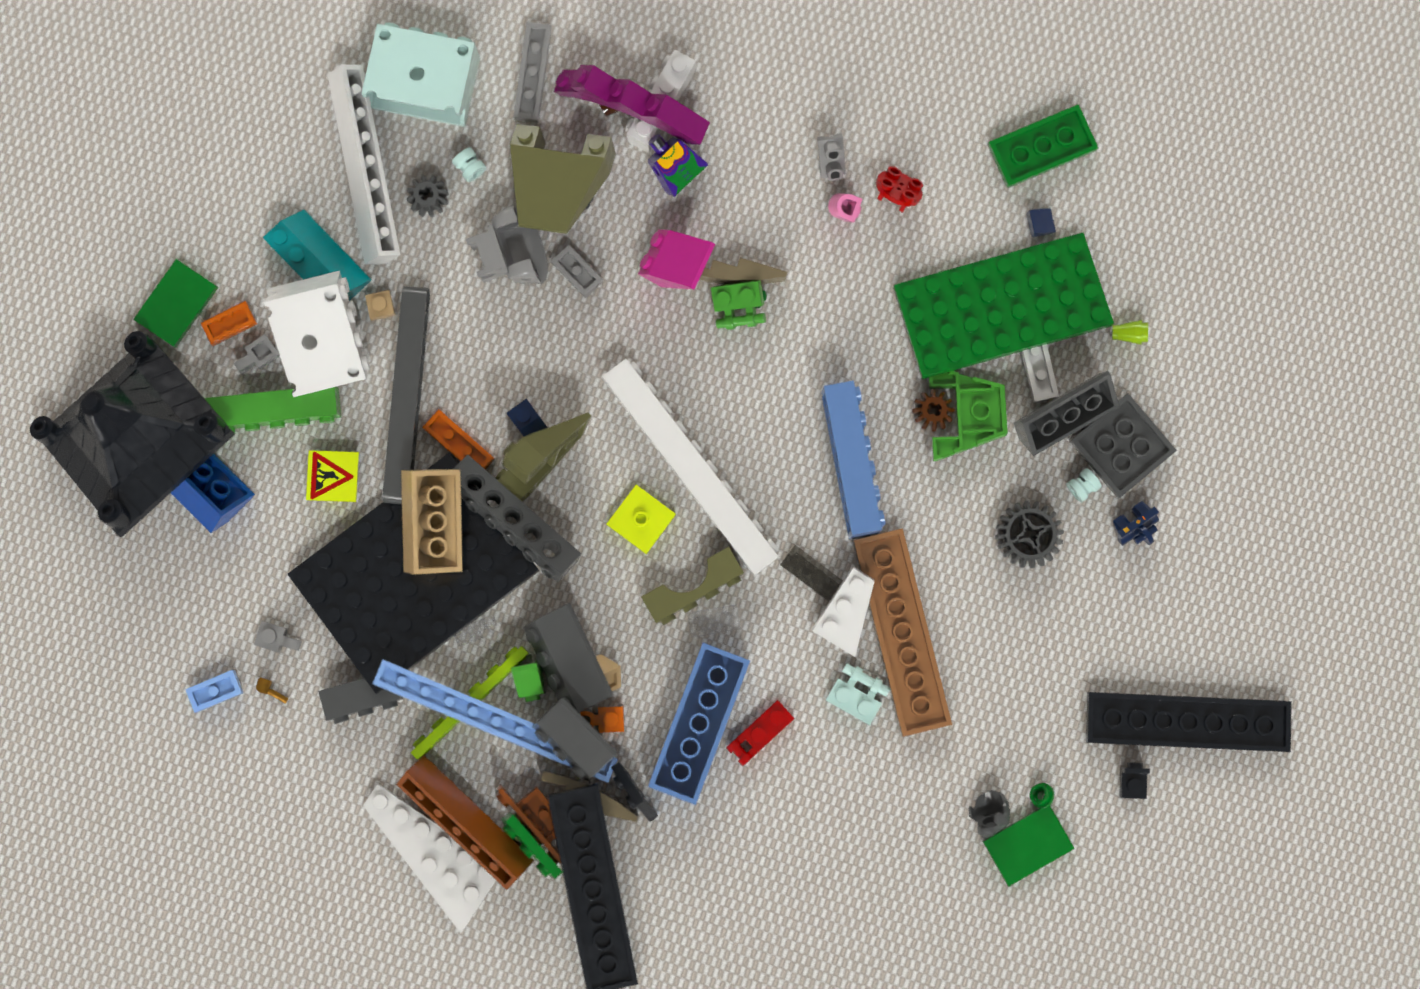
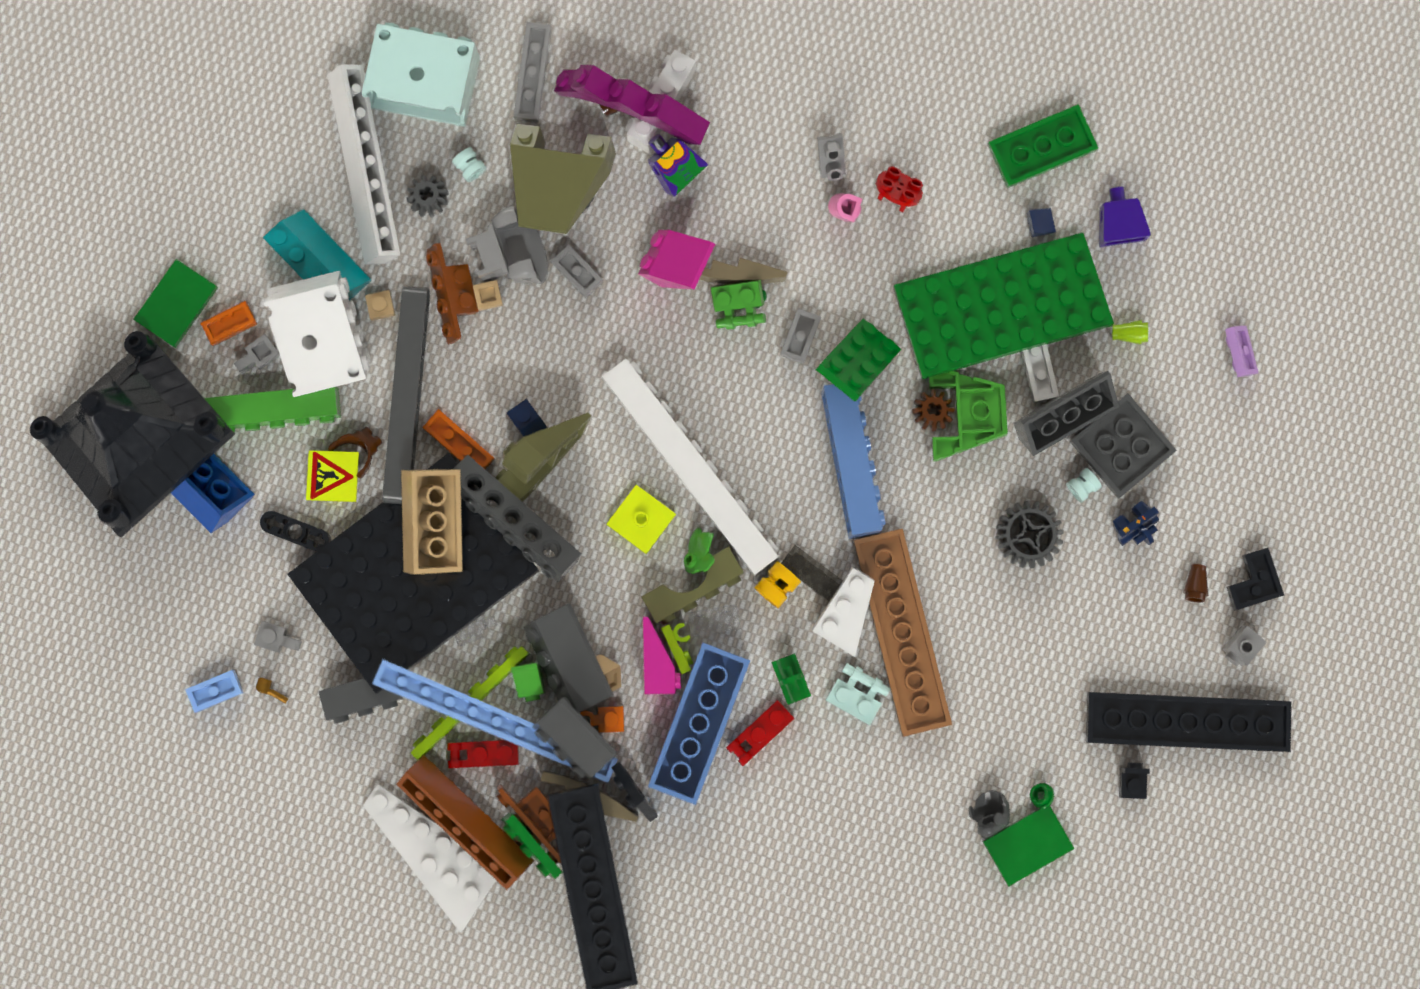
none -> black beam [260,511,331,552]
none -> reddish brown helmet [328,427,382,478]
none -> dark orange bracket [426,243,479,344]
none -> red plate [447,740,519,769]
none -> tan plate [473,280,503,311]
none -> dark pink slope [643,617,681,694]
none -> lime plate [661,623,694,675]
none -> bright green plate [684,528,715,574]
none -> yellow wheel [754,561,801,608]
none -> green hips [771,653,811,705]
none -> light grey plate [780,308,821,364]
none -> green plate [816,318,901,402]
none -> dark purple torso [1099,187,1151,247]
none -> reddish brown cone [1183,564,1209,603]
none -> light grey brick [1222,626,1267,666]
none -> lavender plate [1225,326,1259,377]
none -> black plate [1226,548,1284,611]

